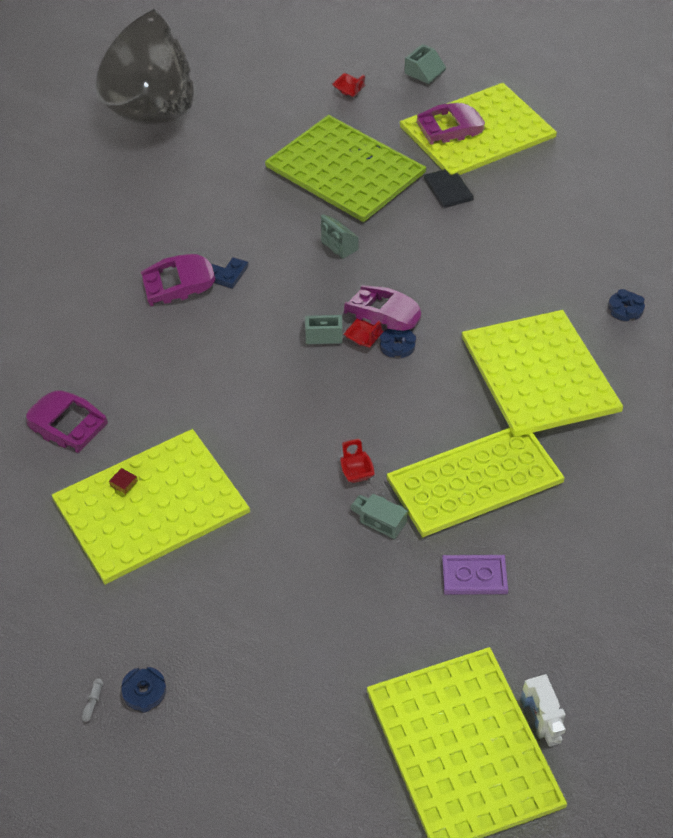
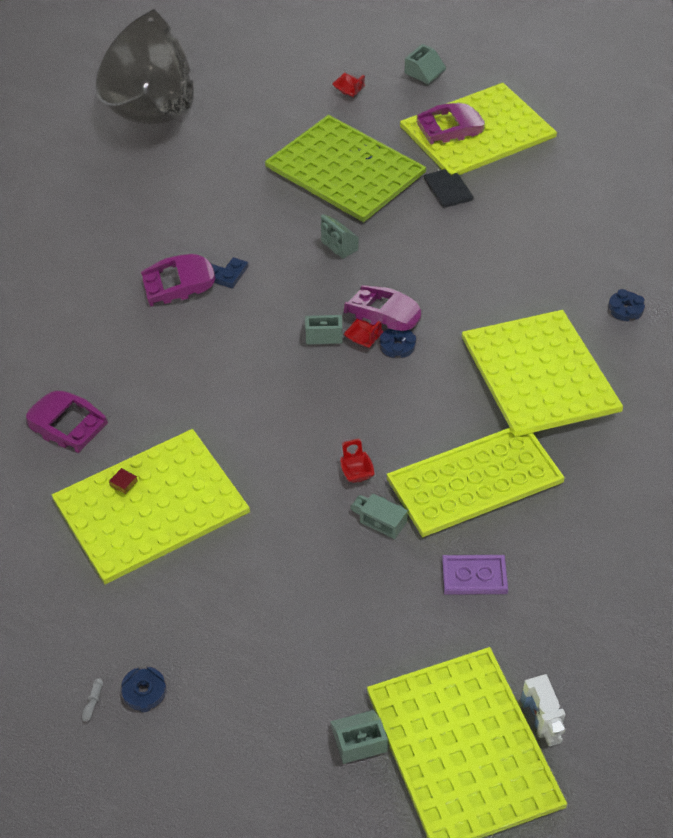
none -> sand green slope [330,710,388,764]

